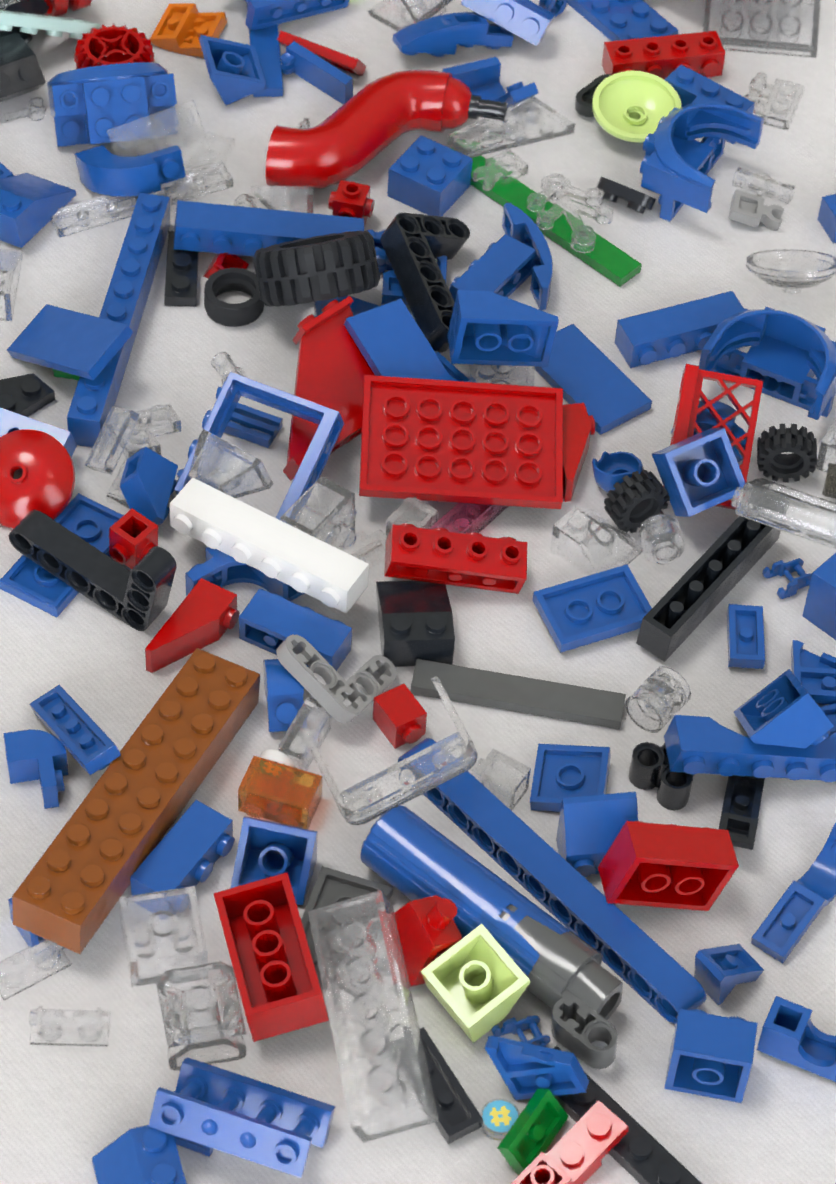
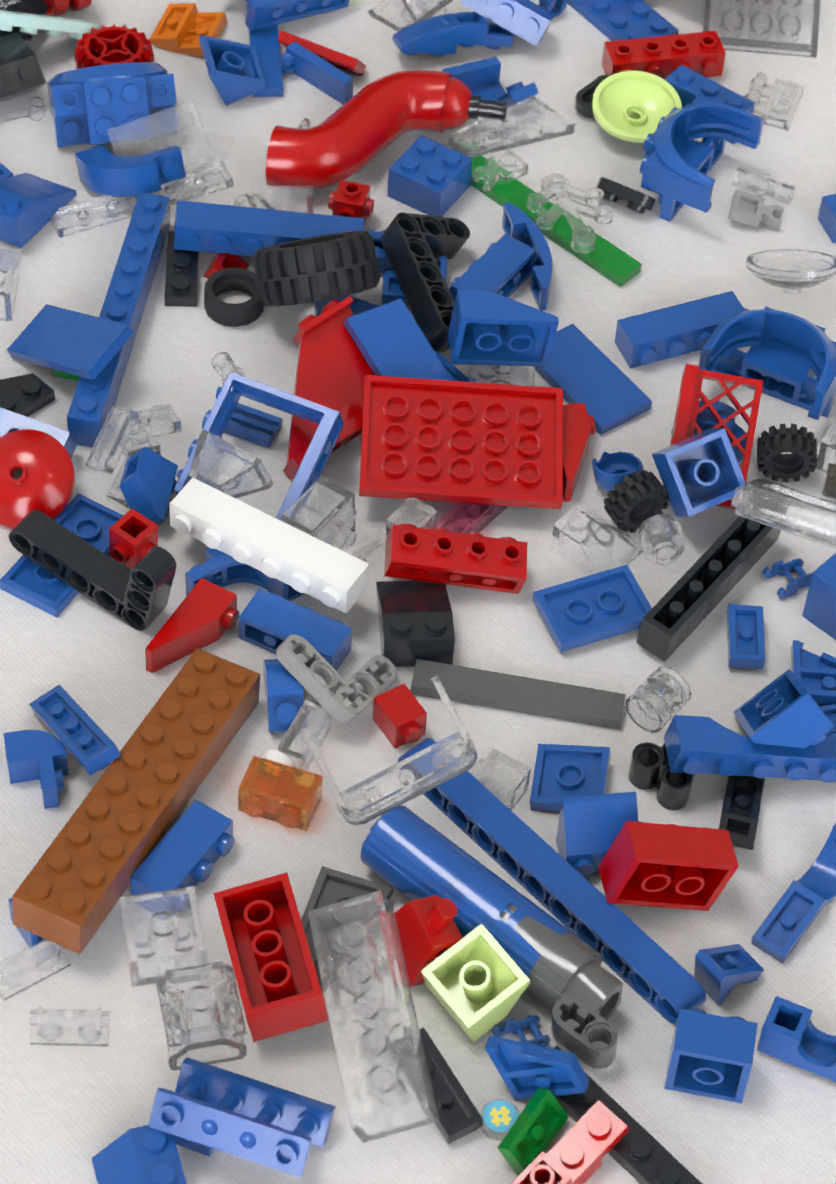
blue slope [230,816,318,905] -> none

